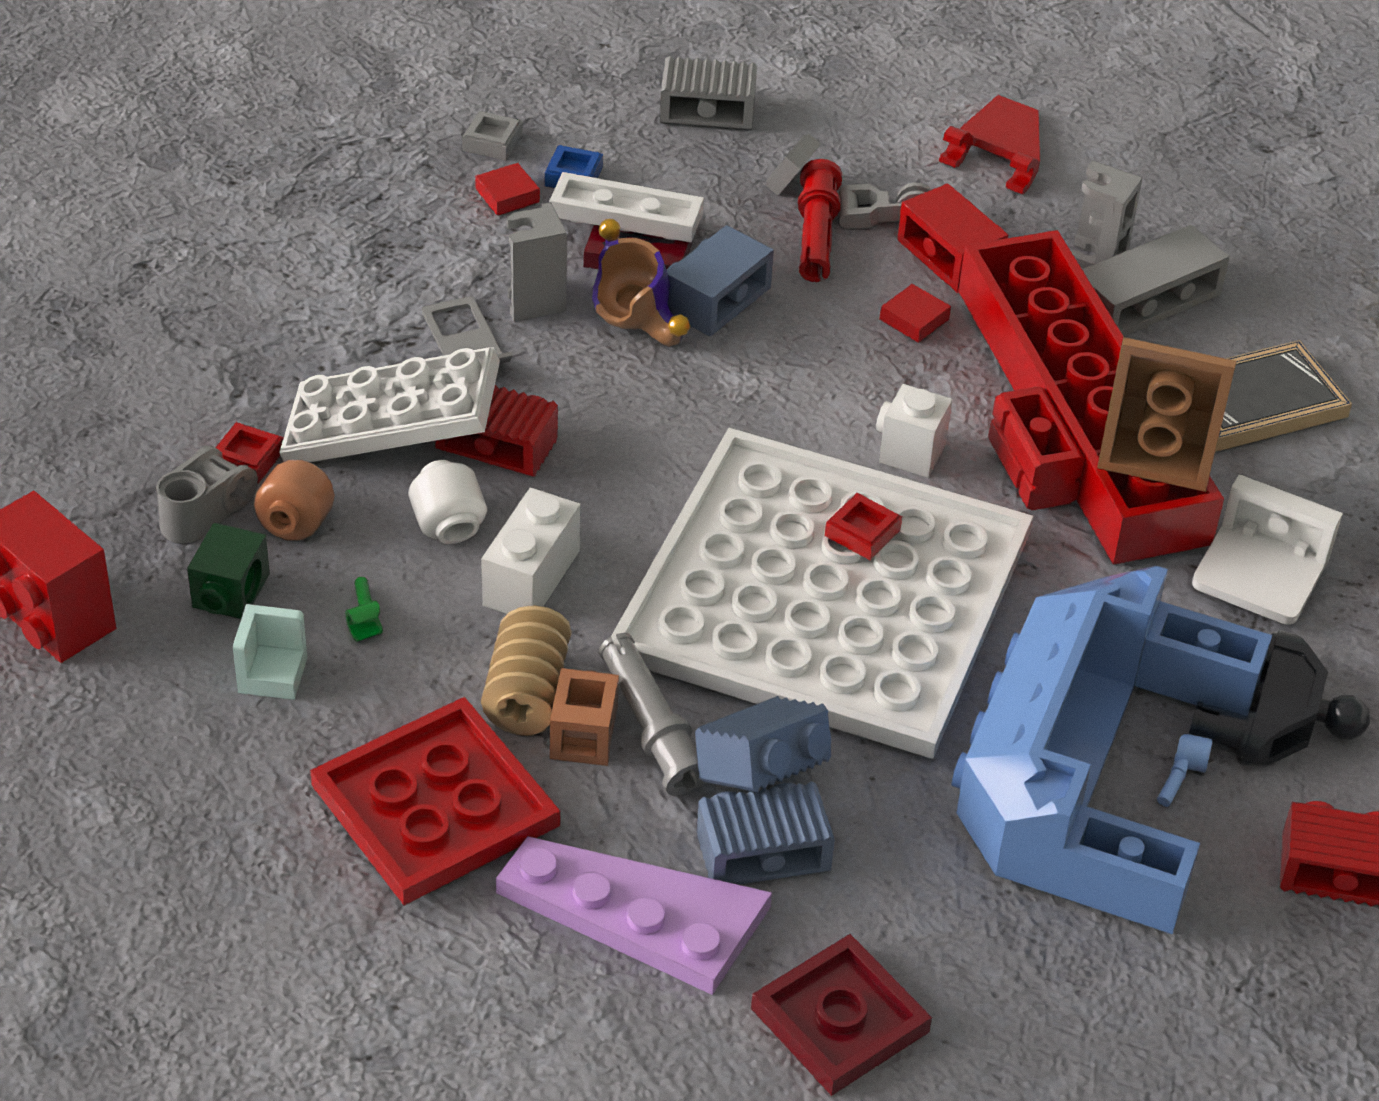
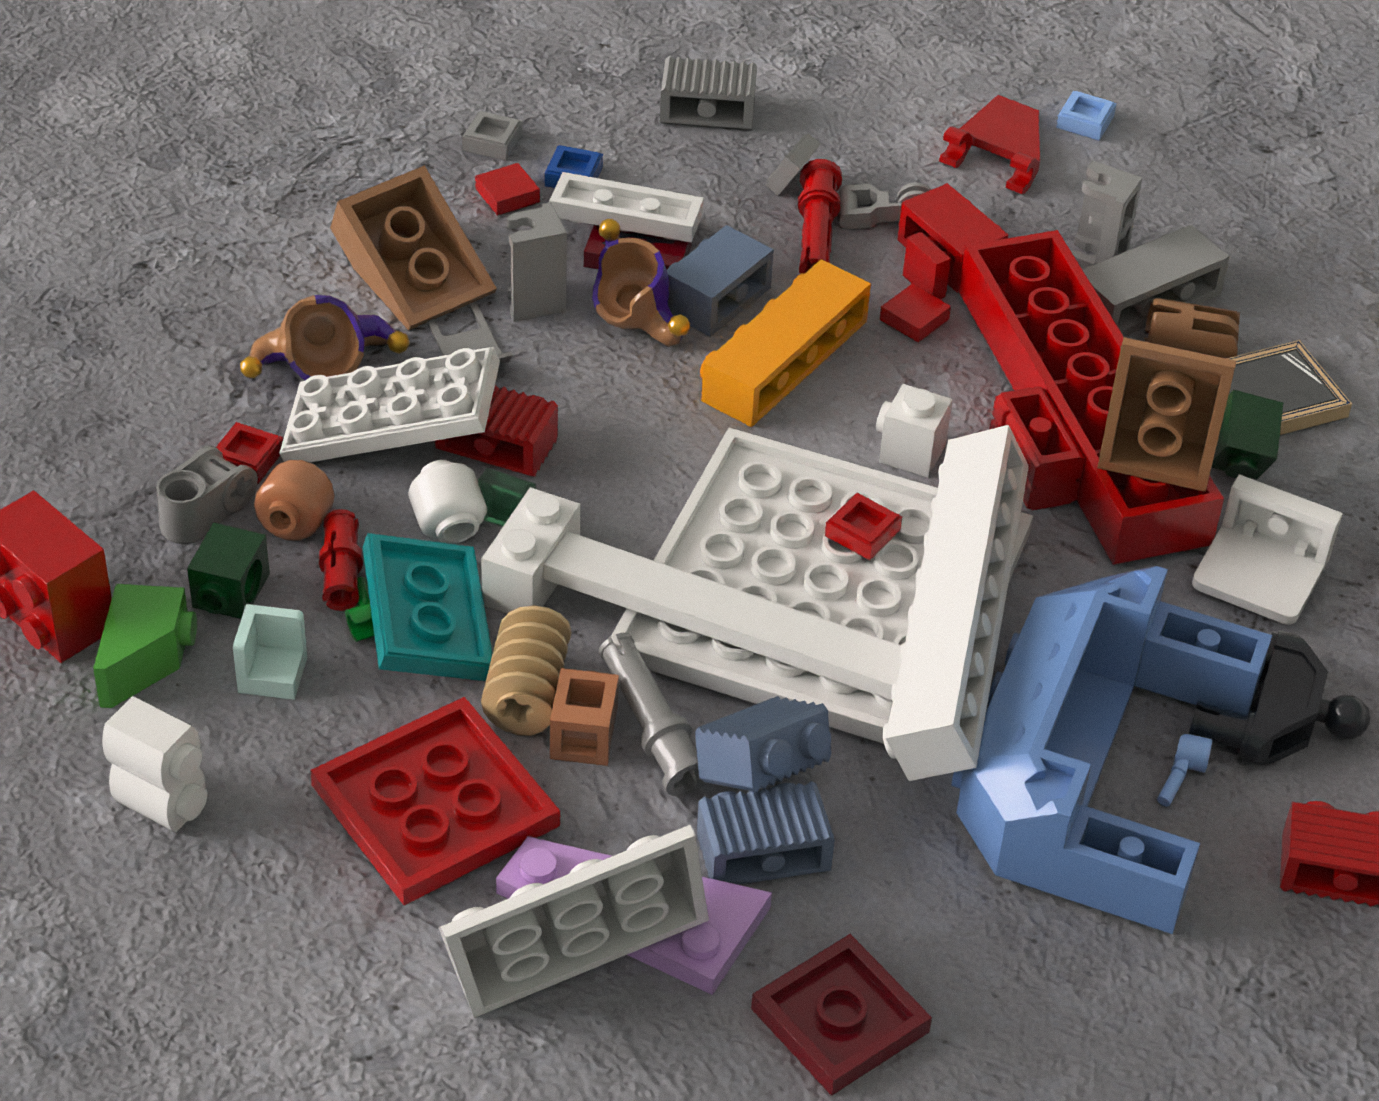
none -> bright green slope [93,584,197,708]
none -> white brick [102,696,208,832]
none -> medium nougat piece [240,295,410,380]
none -> red pin [319,509,363,611]
none -> medium nougat slope [330,165,497,330]
none -> teal tile [362,533,493,681]
none -> white slope [439,825,709,1018]
none -> clear green tile [478,468,536,526]
none -> white tile [543,531,901,700]
none -> light orange brick [700,259,871,427]
none -> white brick [883,425,1029,781]
none -> red tile [903,232,951,299]
none -> light blue tile [1056,91,1117,141]
none -> medium nougat arm [1144,298,1240,359]
none -> dark green brick [1211,390,1284,479]

